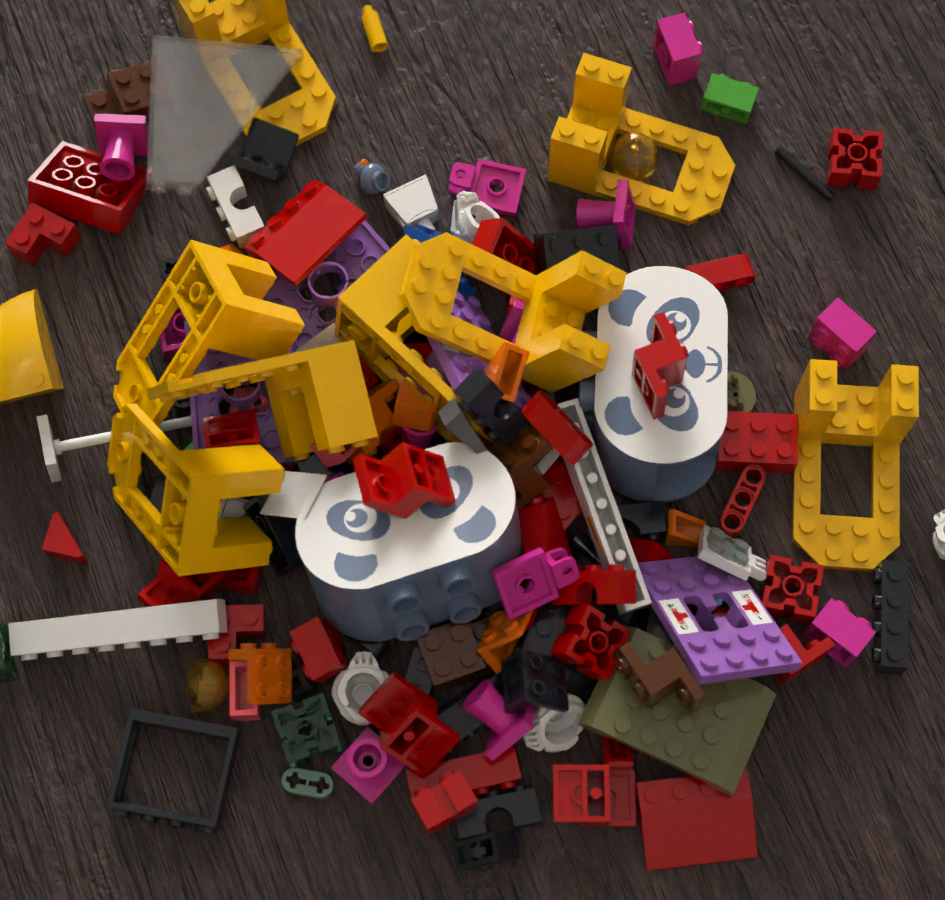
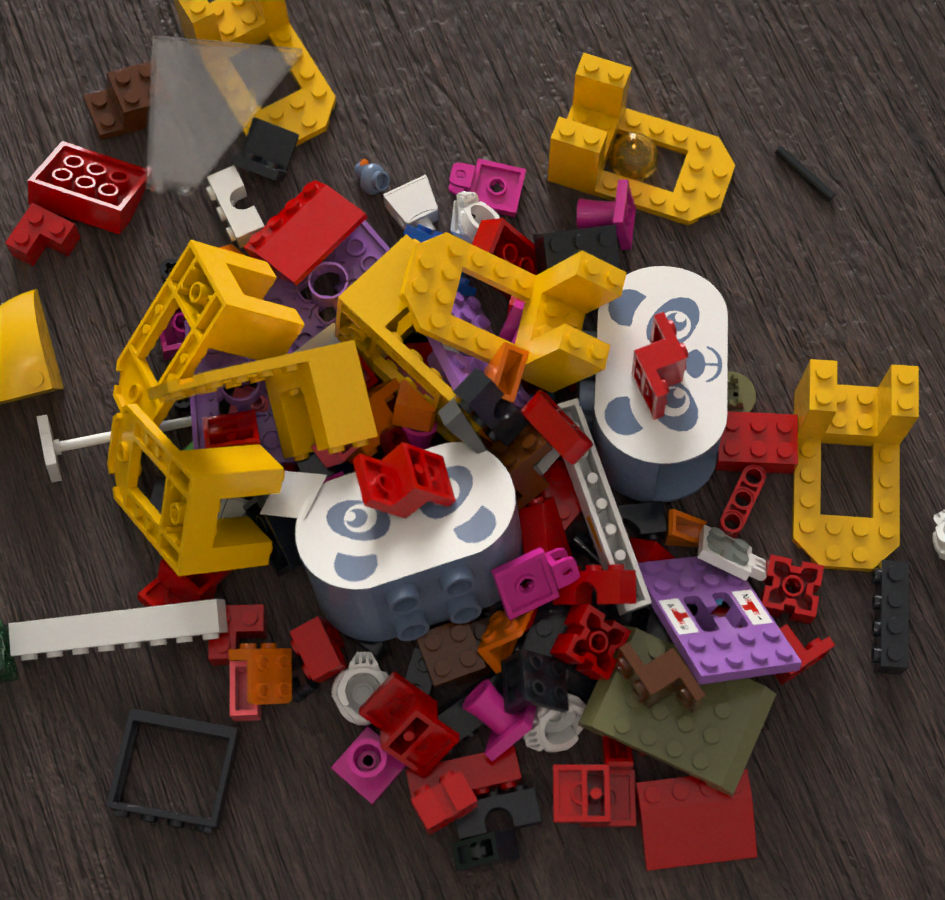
red slope [42,511,88,564] -> none
dark pink plant [94,113,150,181] -> none
clear yellow cylinder [187,658,230,713] -> none
red slope [217,566,264,597] -> none
clear green brick [271,693,343,768] -> none
sand green beam [282,768,334,799] -> none
yellow cylinder [361,5,388,53] -> none
dark pink brick [653,12,704,86] -> none
red beam [683,254,756,292] -> none
bright green brick [700,73,759,124] -> none
dark pink brick [803,598,876,668] -> none
dark pink brick [808,298,877,371] -> none
red brick [826,128,883,190] -> none

